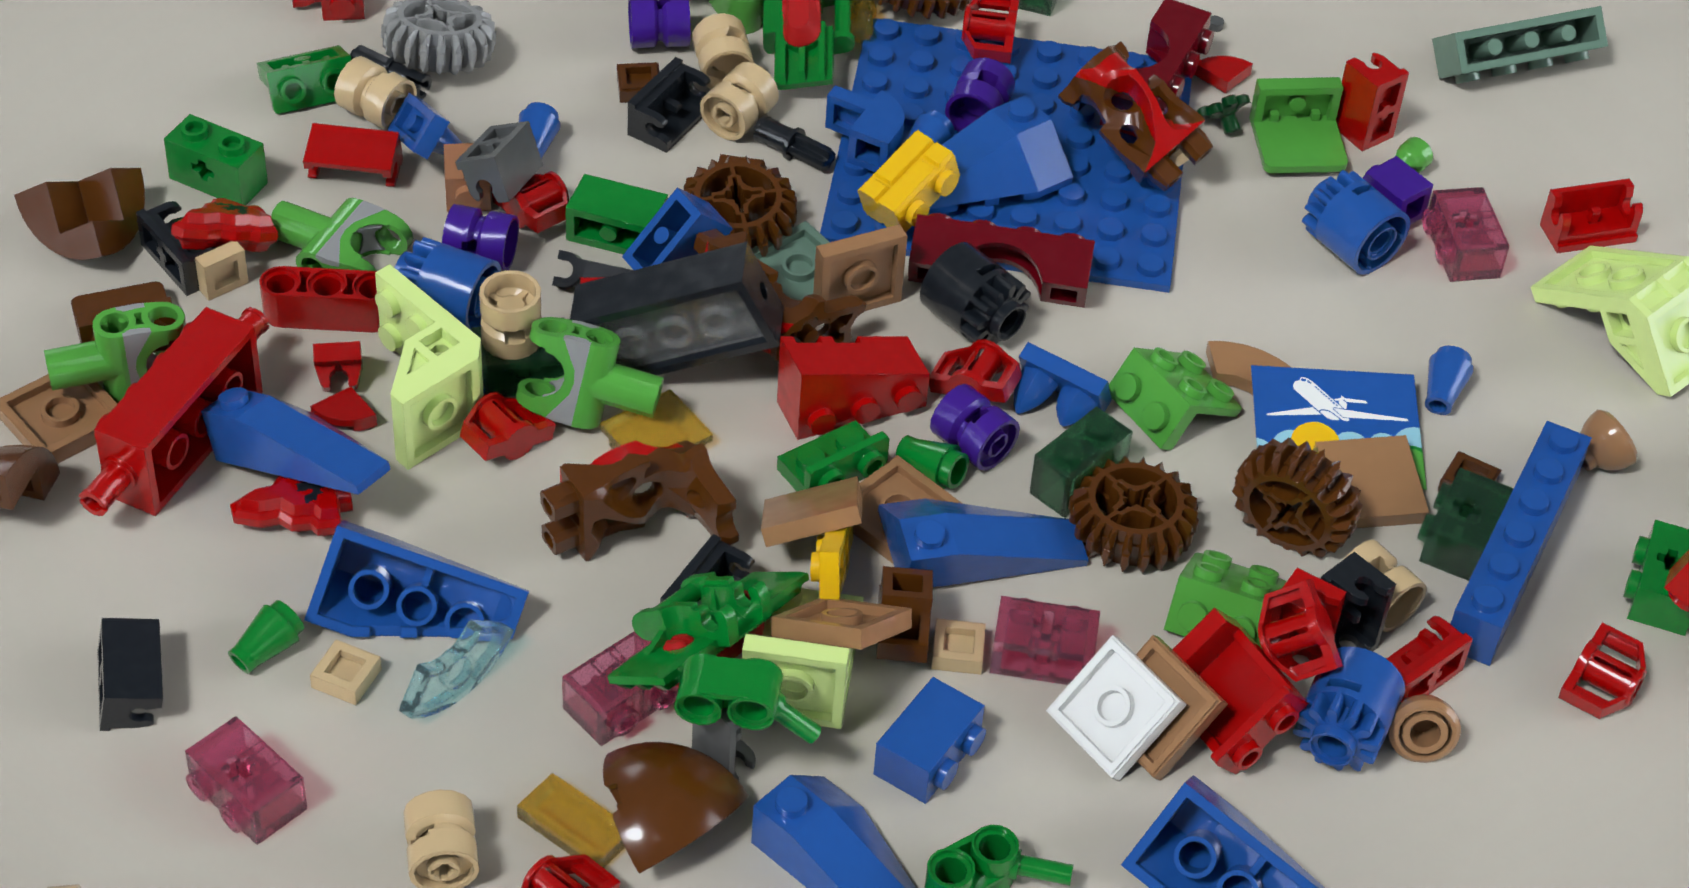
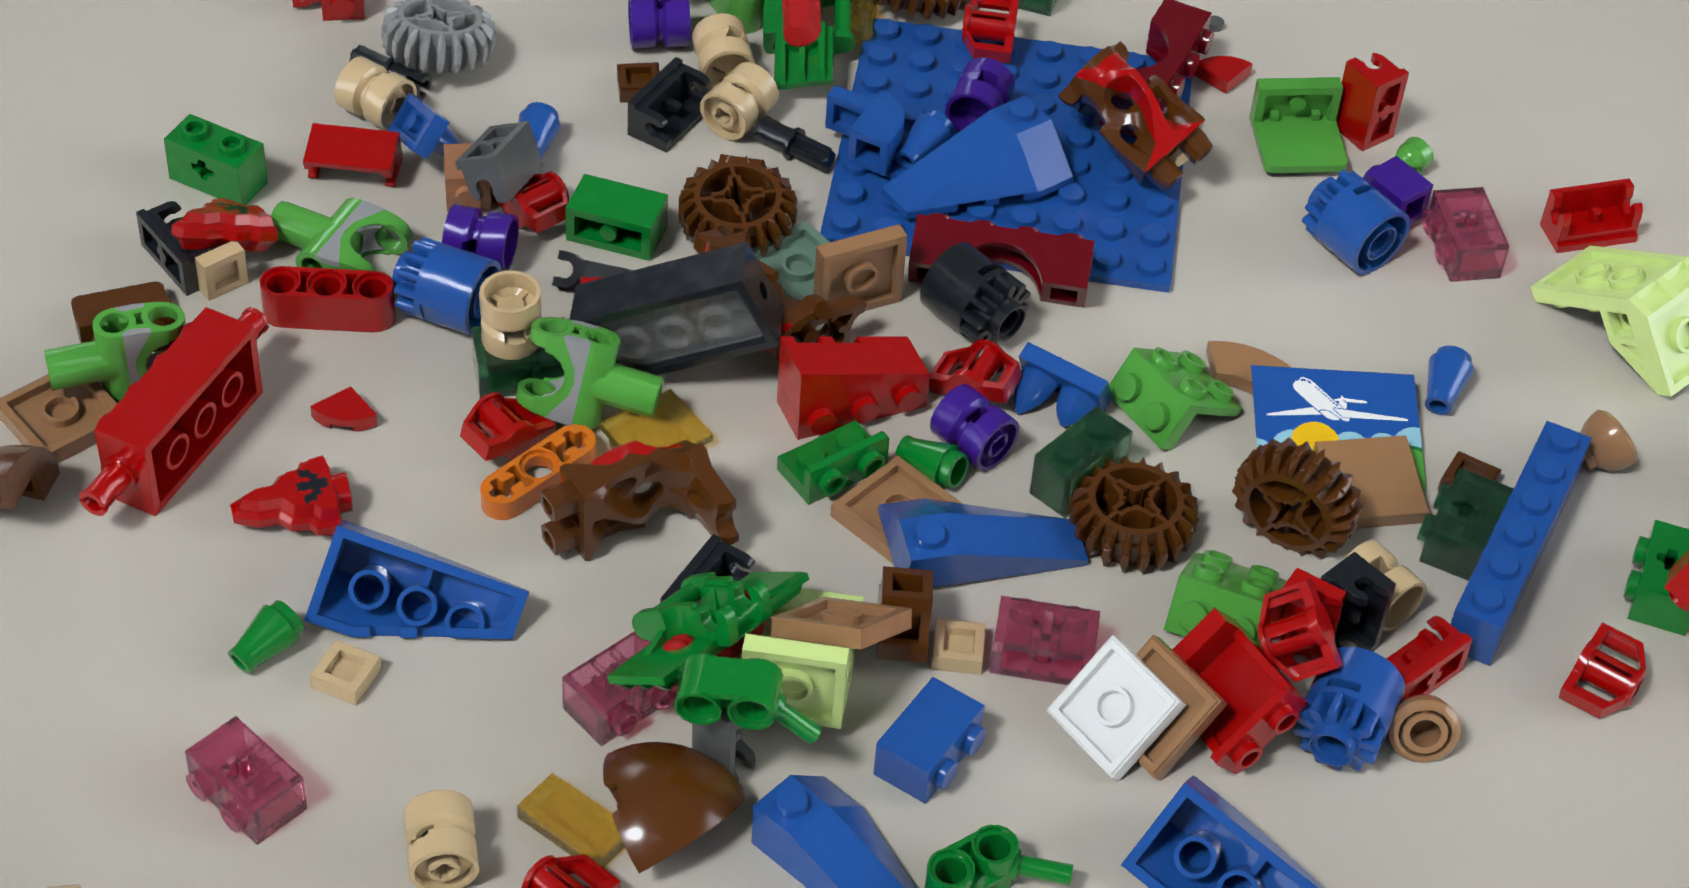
reddish brown brick [14,168,145,260] -> none
black hinge [97,618,163,731] -> none
blue wedge [201,387,391,495] -> none
green bracket [257,45,351,114] -> none
red tile [313,341,363,392] -> none
yellowish green bracket [375,264,484,470] -> none
clear light blue tile [399,620,514,719] -> none
blue brick [622,187,733,270] -> none
medium nougat tile [761,476,863,547] -> none
yellow hinge [810,526,853,600] -> none
yellow brick [857,130,960,233] -> none
dark green plant [1197,94,1251,134] -> none
sand green brick [1432,6,1608,84] -> none
none -> orange beam [480,424,596,520]

